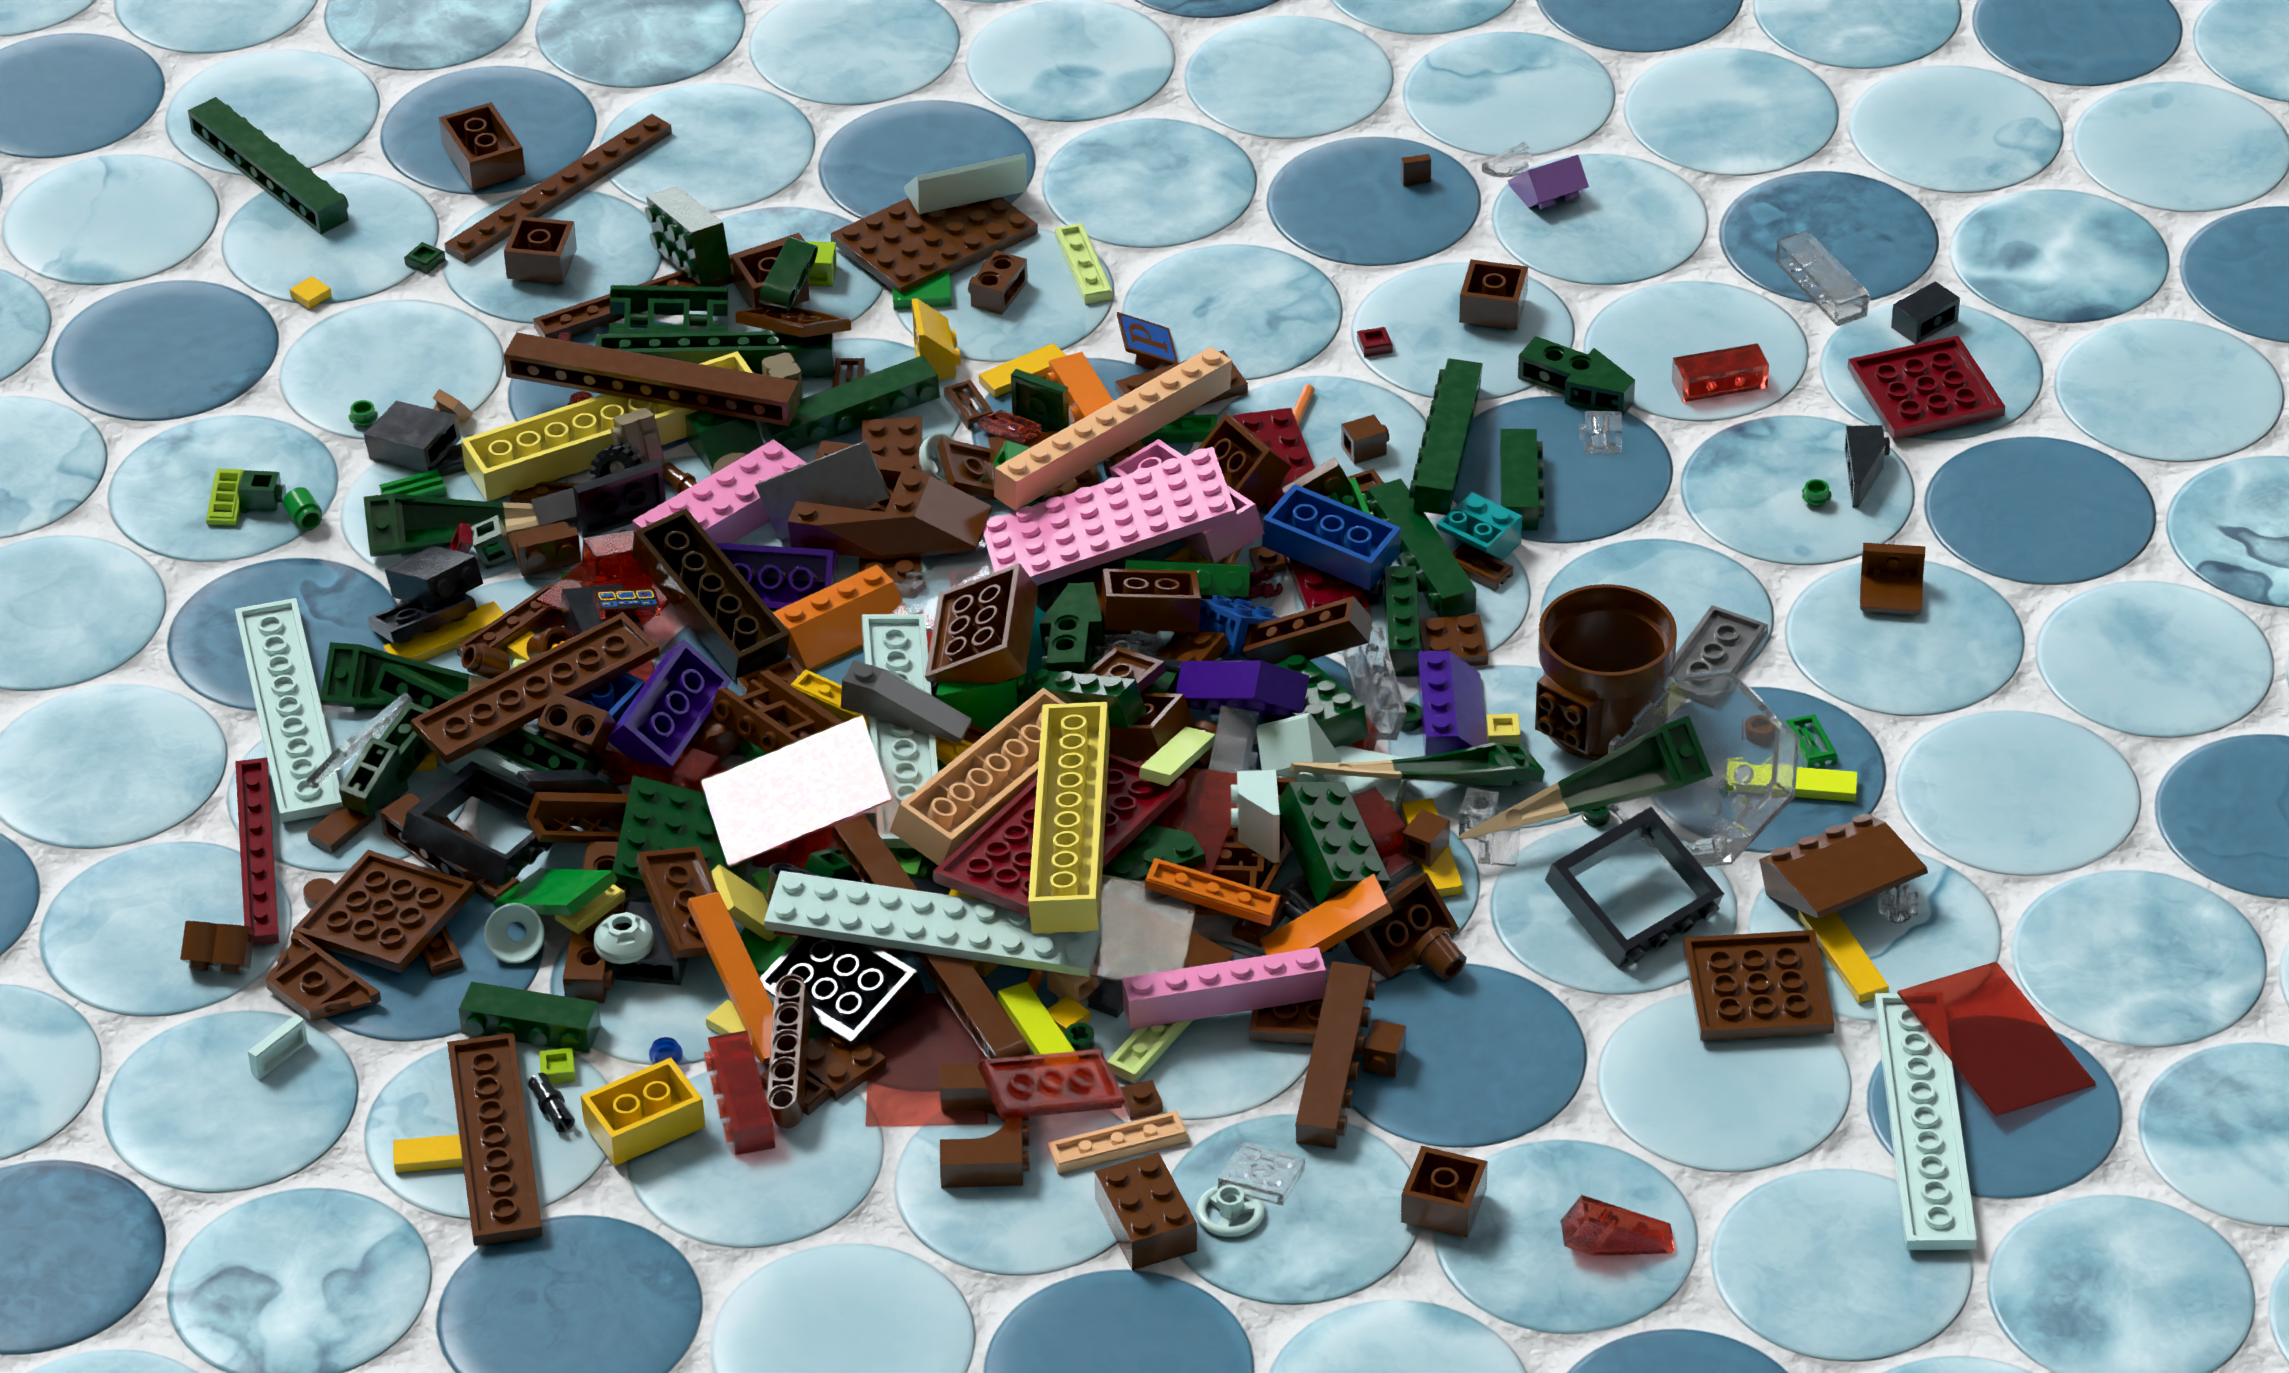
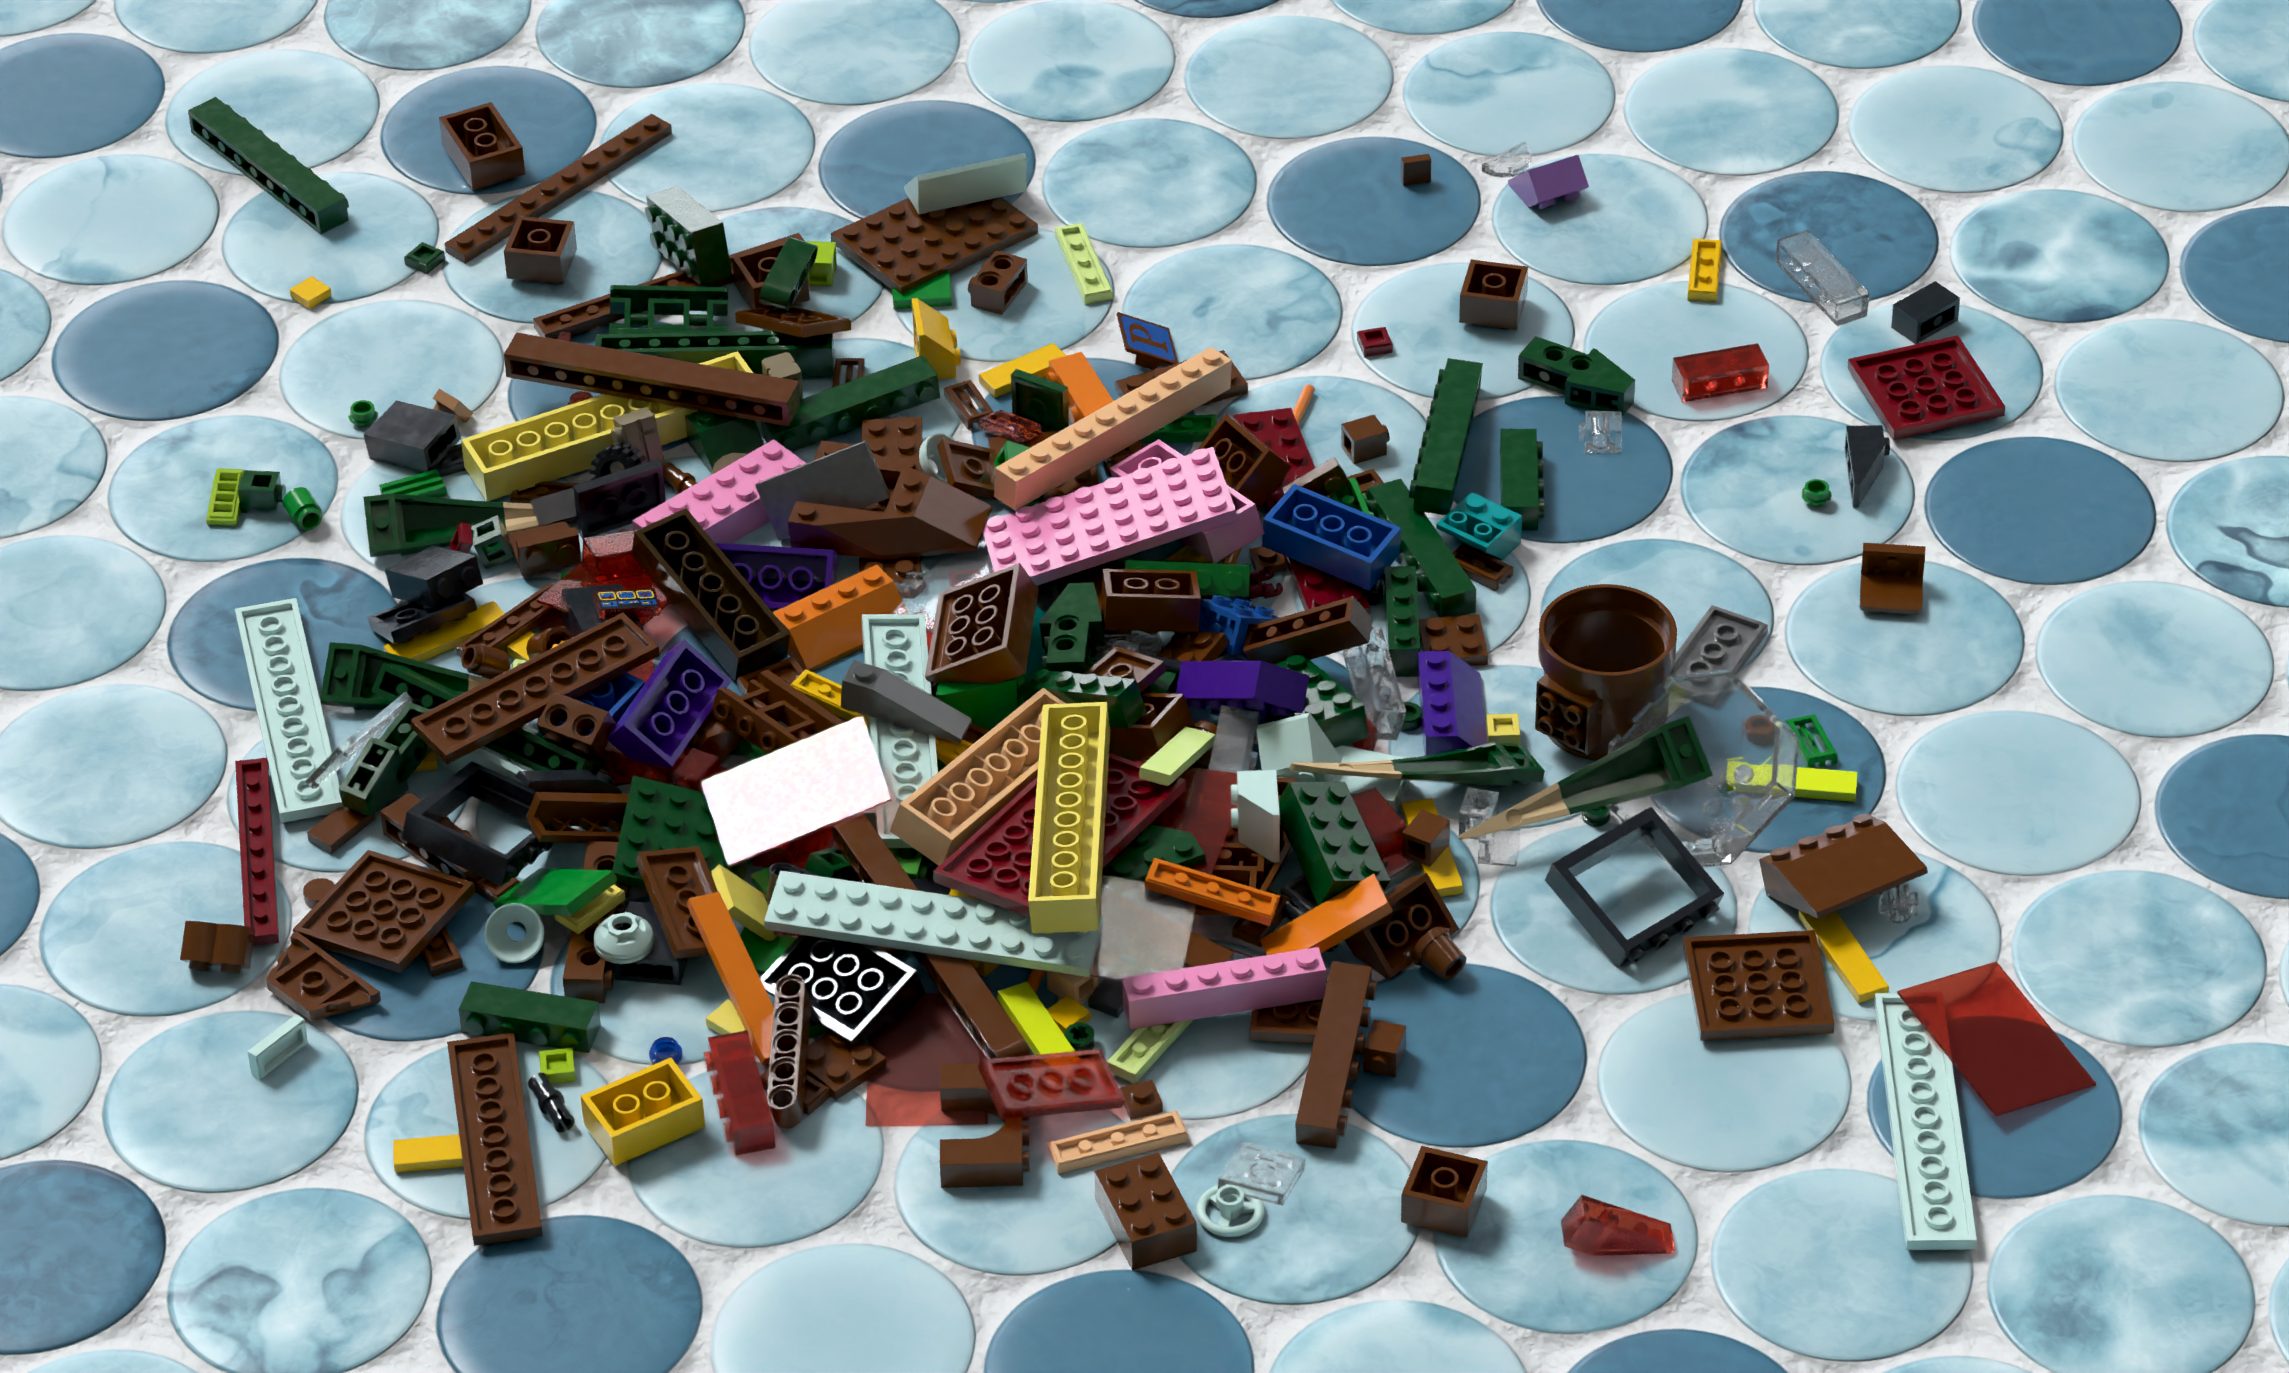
none -> yellow tile [1687,239,1722,302]

